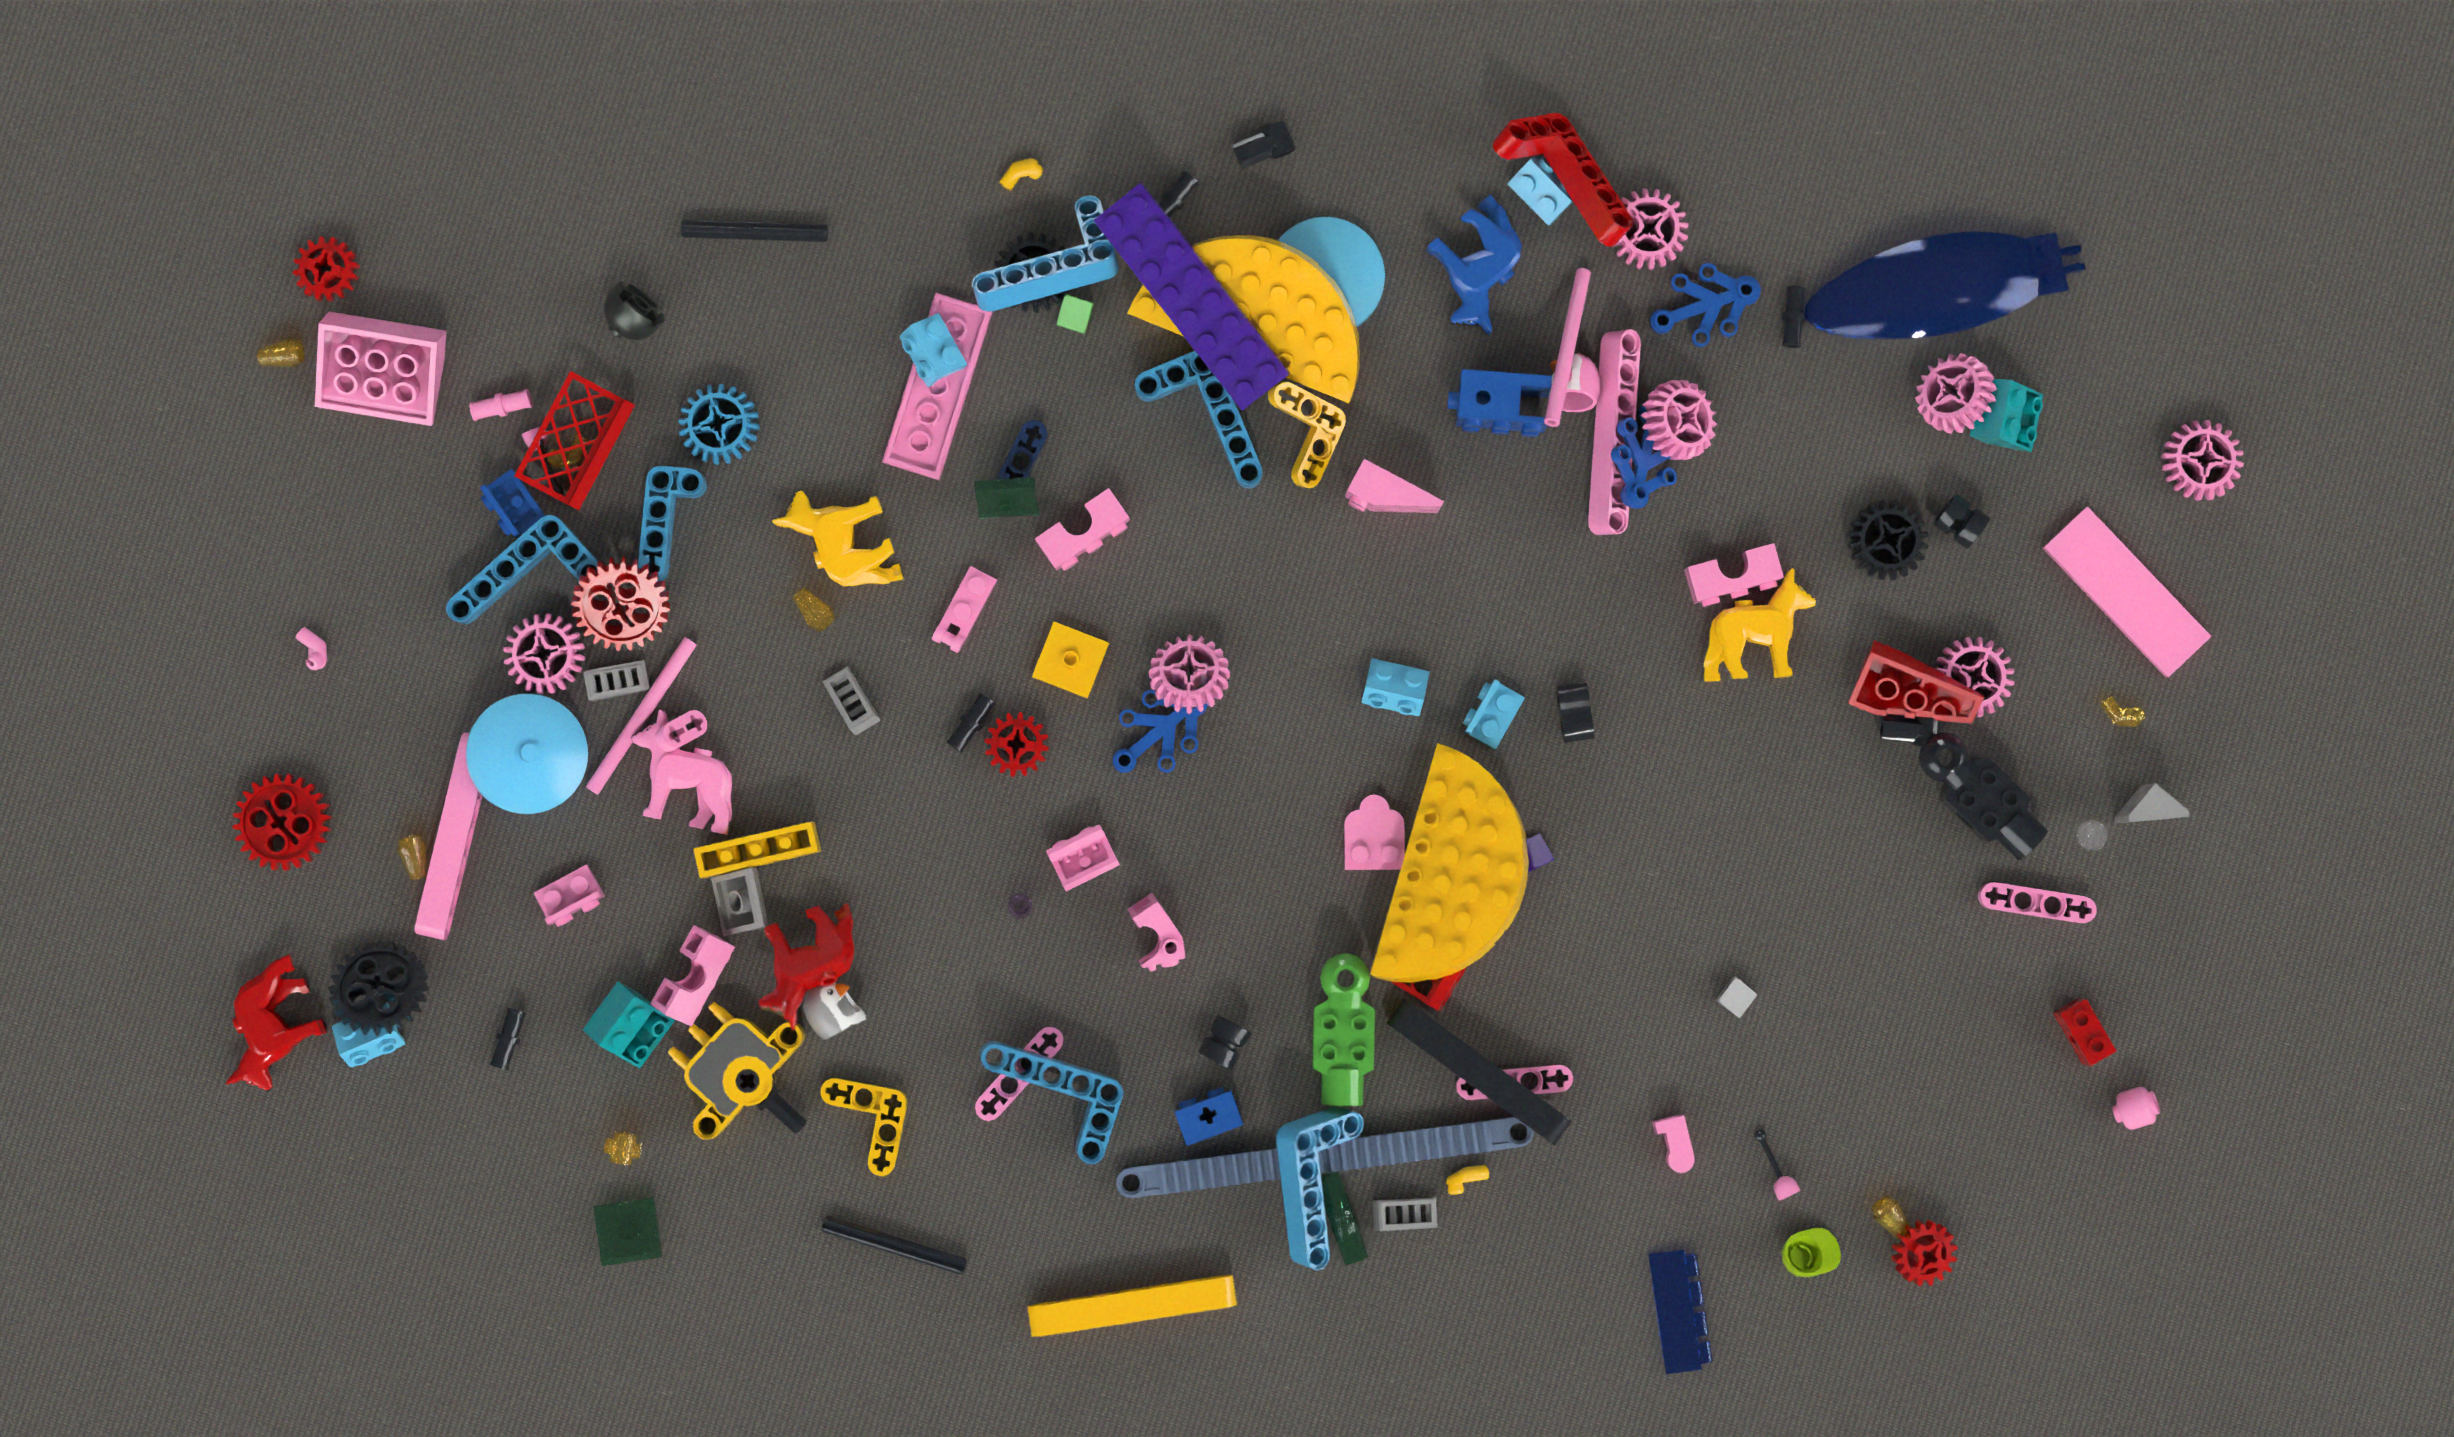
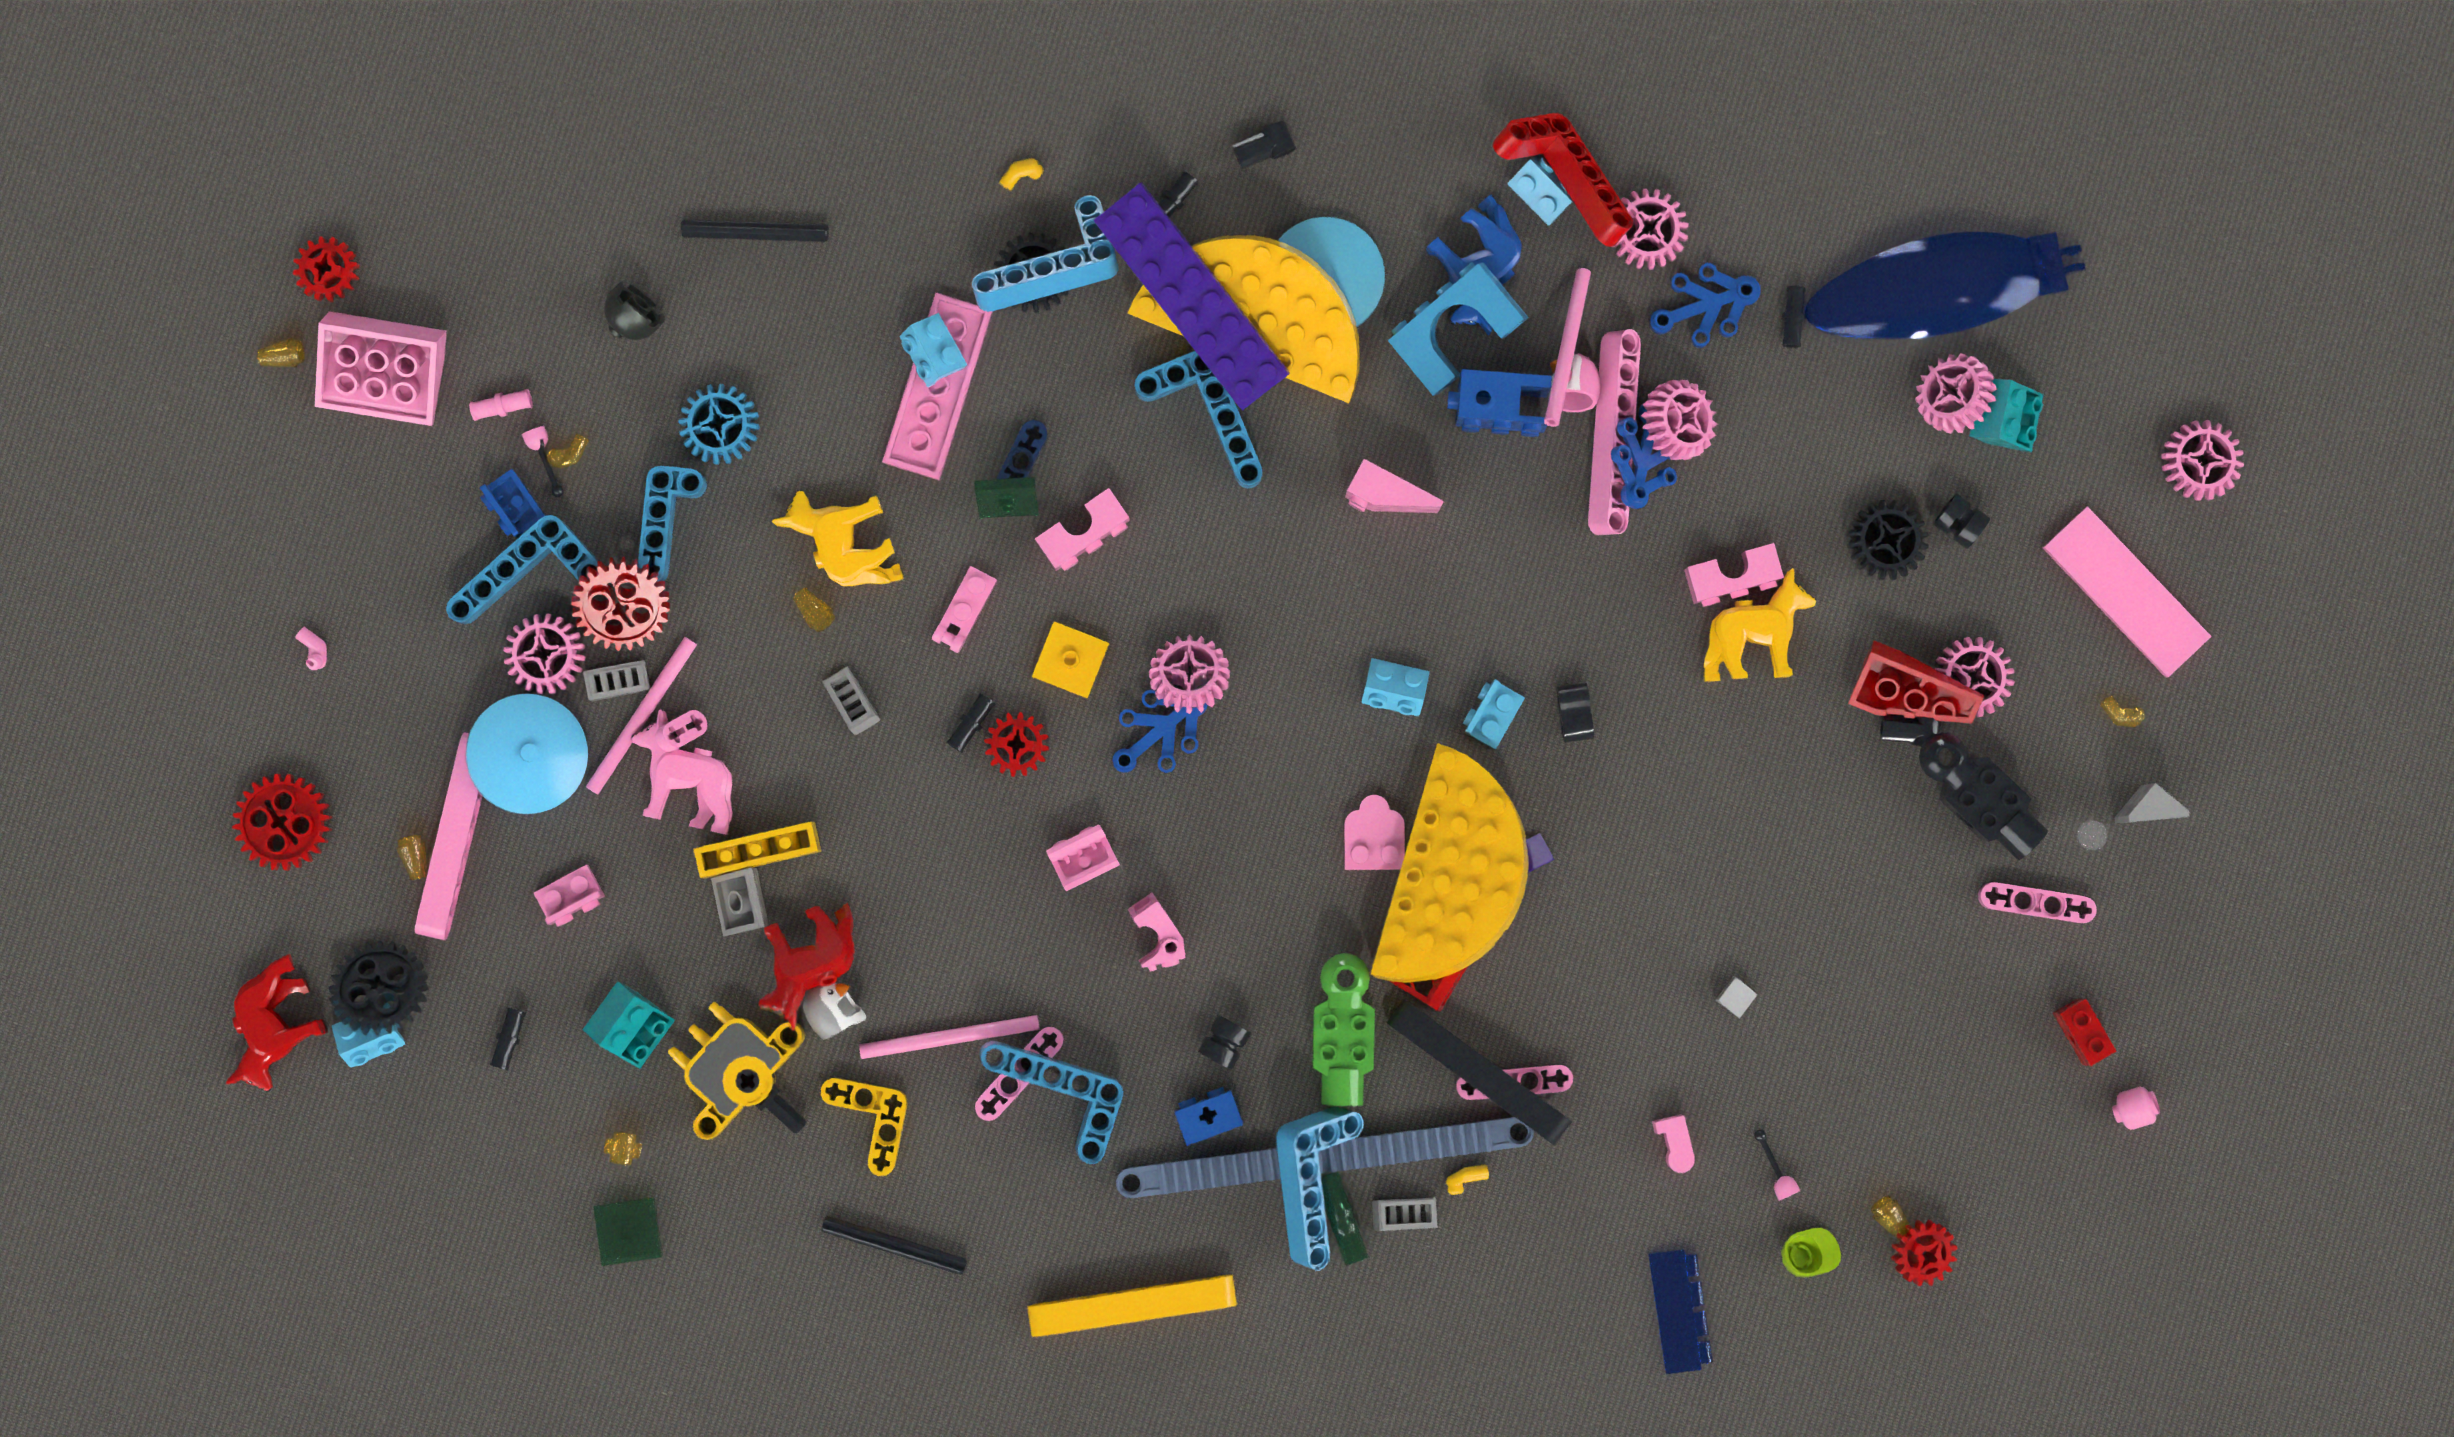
red fence [514,371,635,510] -> none
bright pink arch [650,925,735,1027] -> none
clear purple hinge [1008,893,1032,919] -> none
slope [1056,294,1094,334] -> none
yellow beam [1268,381,1346,488] -> none
none -> bright pink piece [859,1015,1040,1059]
none -> dark azure arch [1388,262,1529,396]

